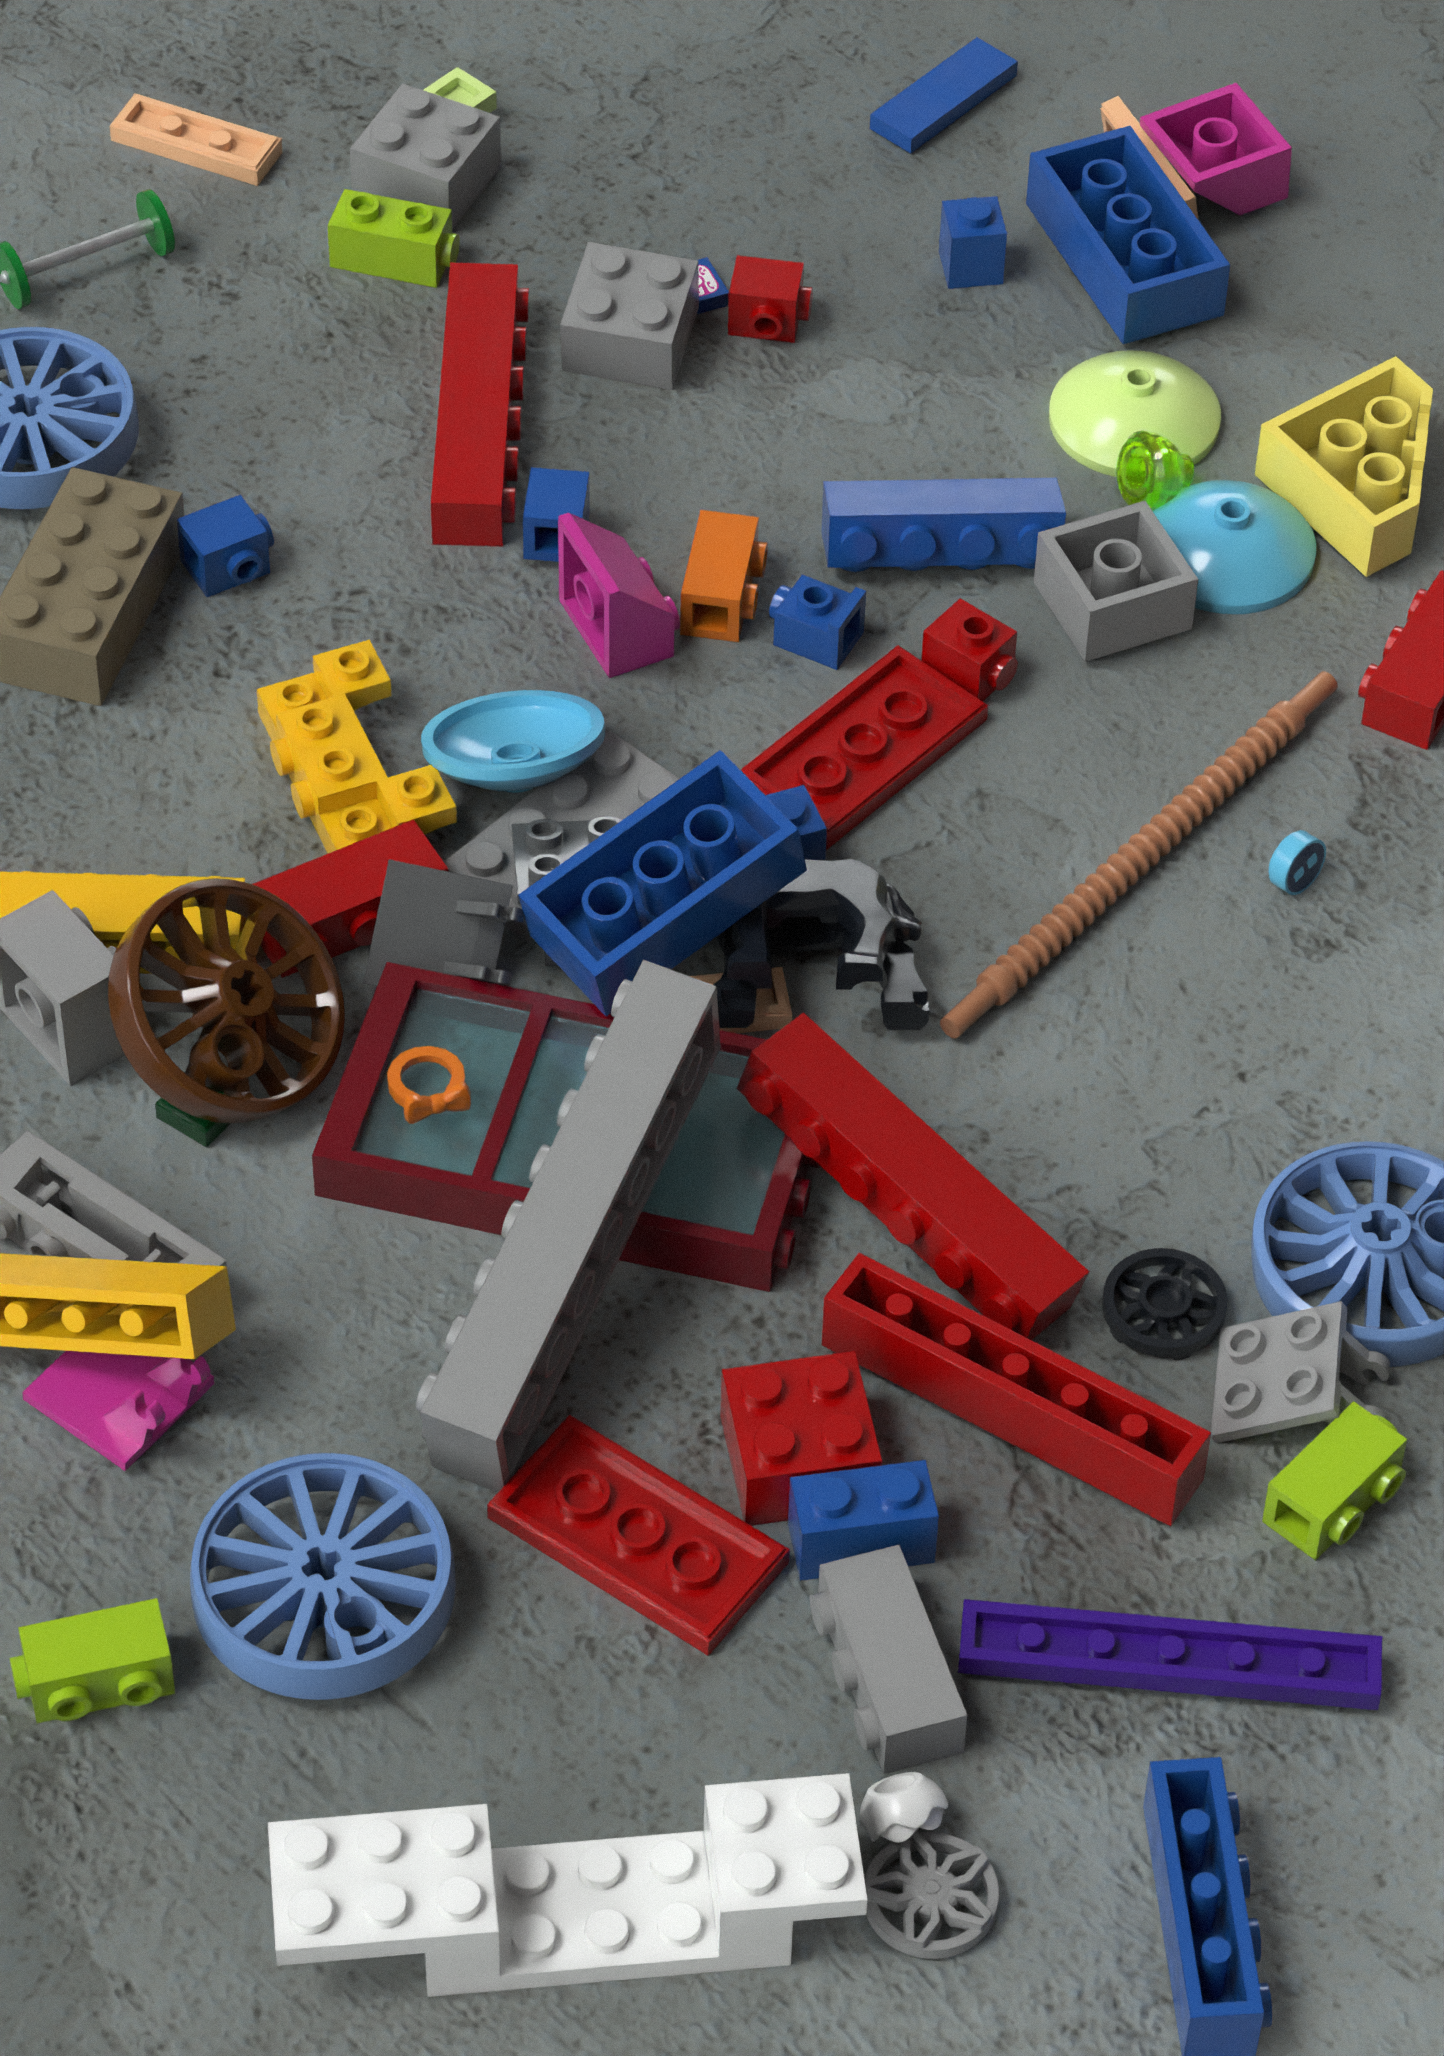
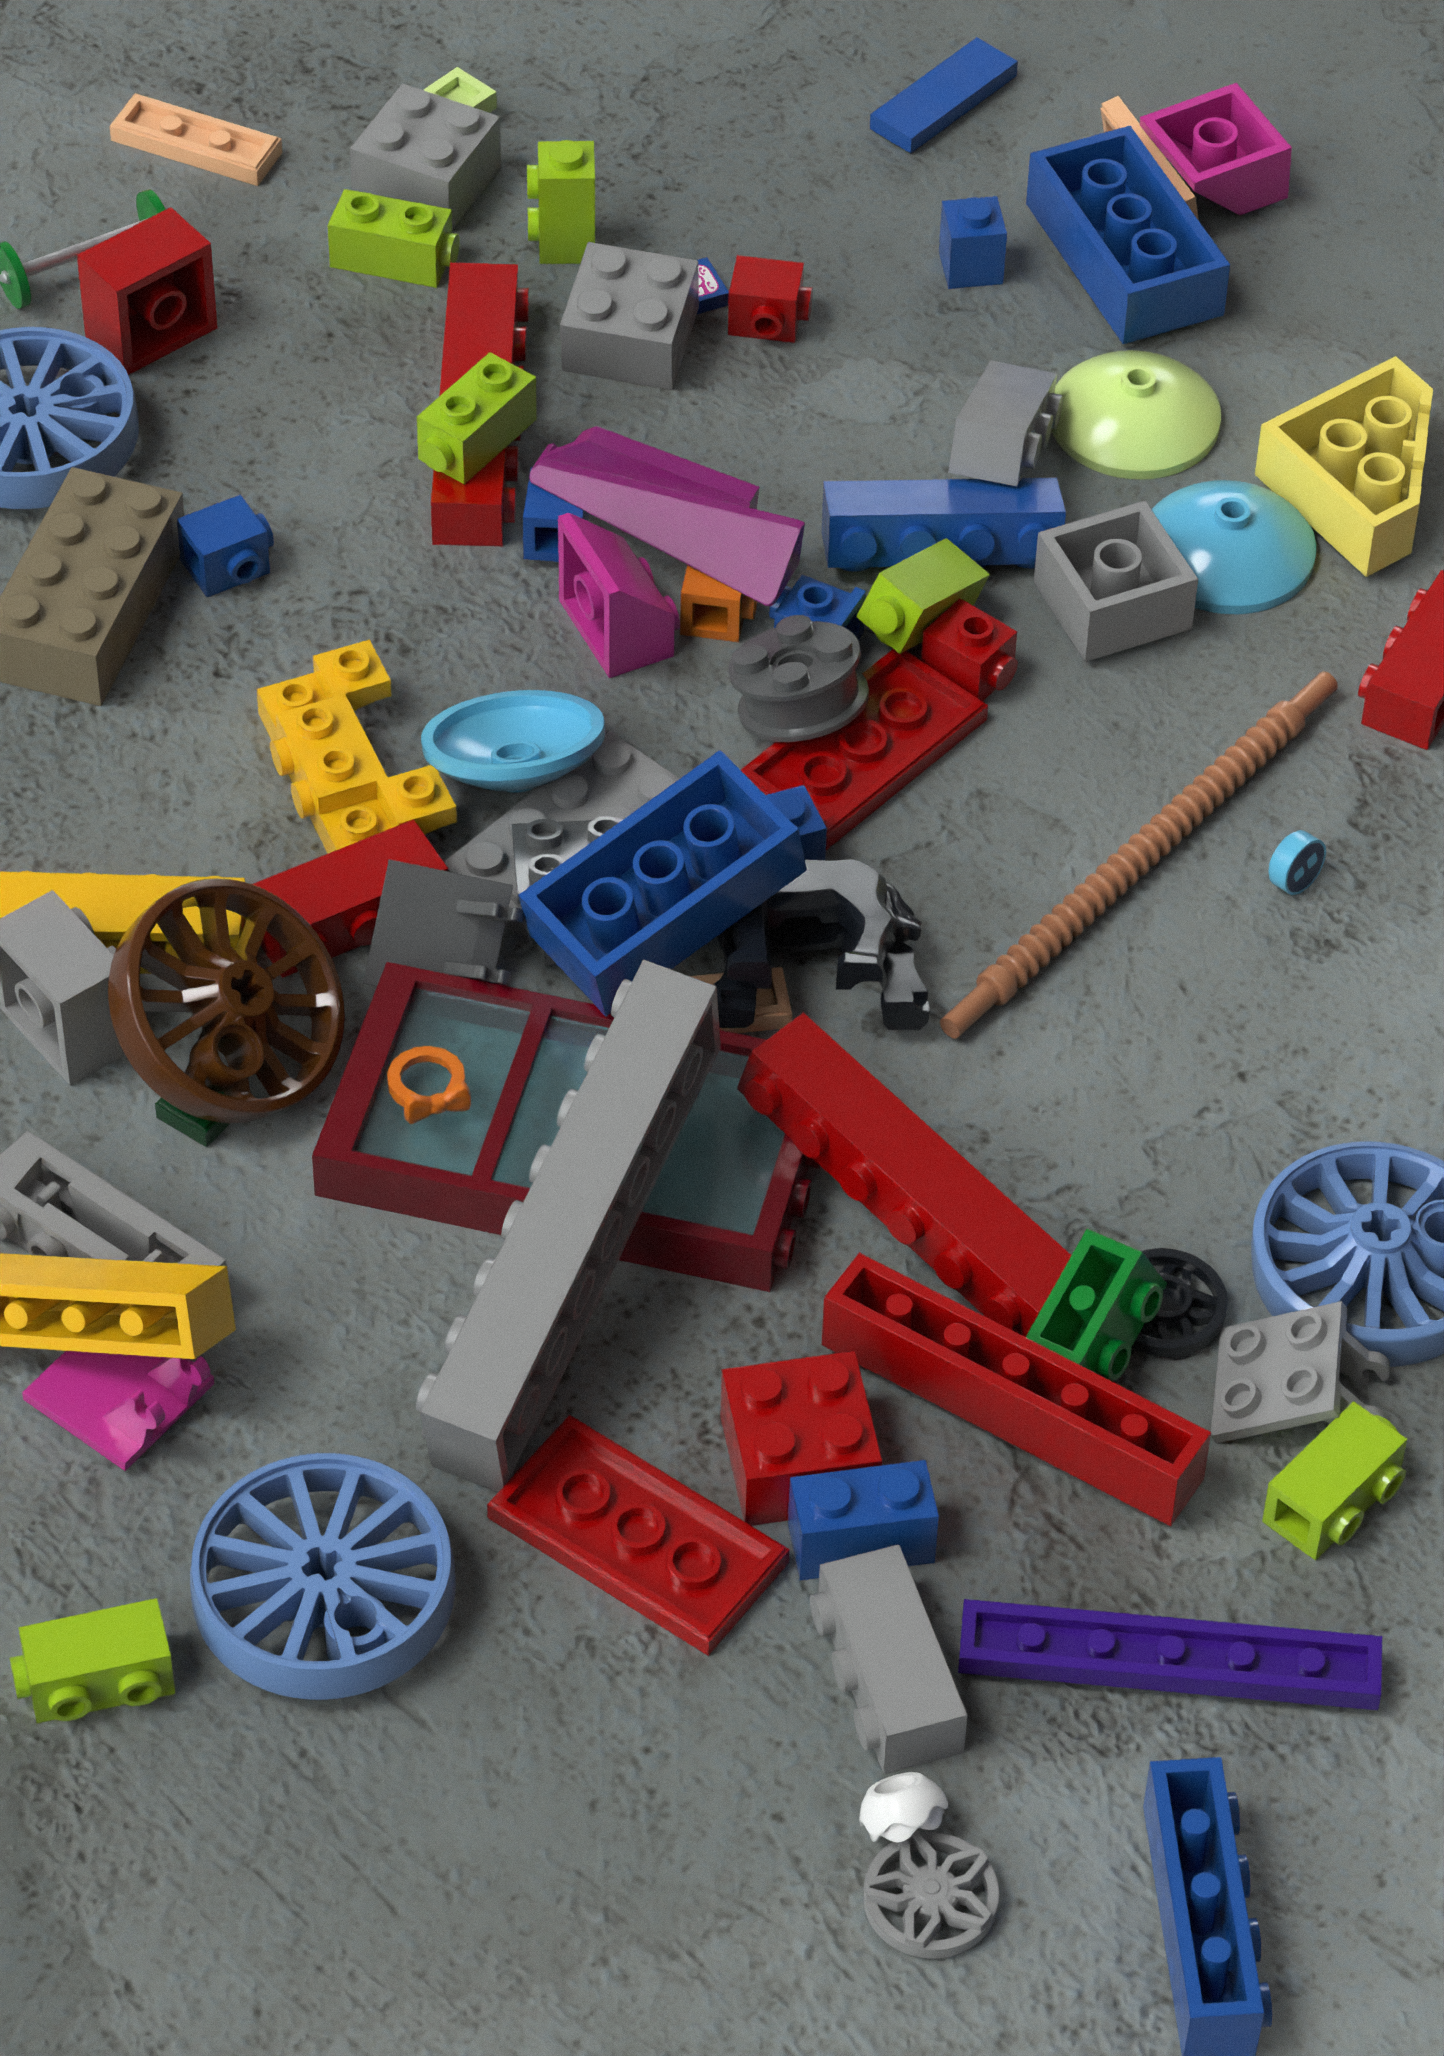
white bracket [268,1773,867,1997] -> none
clear neon green brick [1116,431,1194,511] -> none
none -> red brick [77,207,218,375]
none -> lime brick [417,352,537,484]
none -> lime brick [527,140,595,264]
none -> magenta wedge [529,426,805,606]
none -> dark grey wheel [728,615,870,742]
none -> lime brick [856,538,990,654]
none -> light grey brick [948,360,1063,487]
none -> green brick [1026,1229,1167,1381]

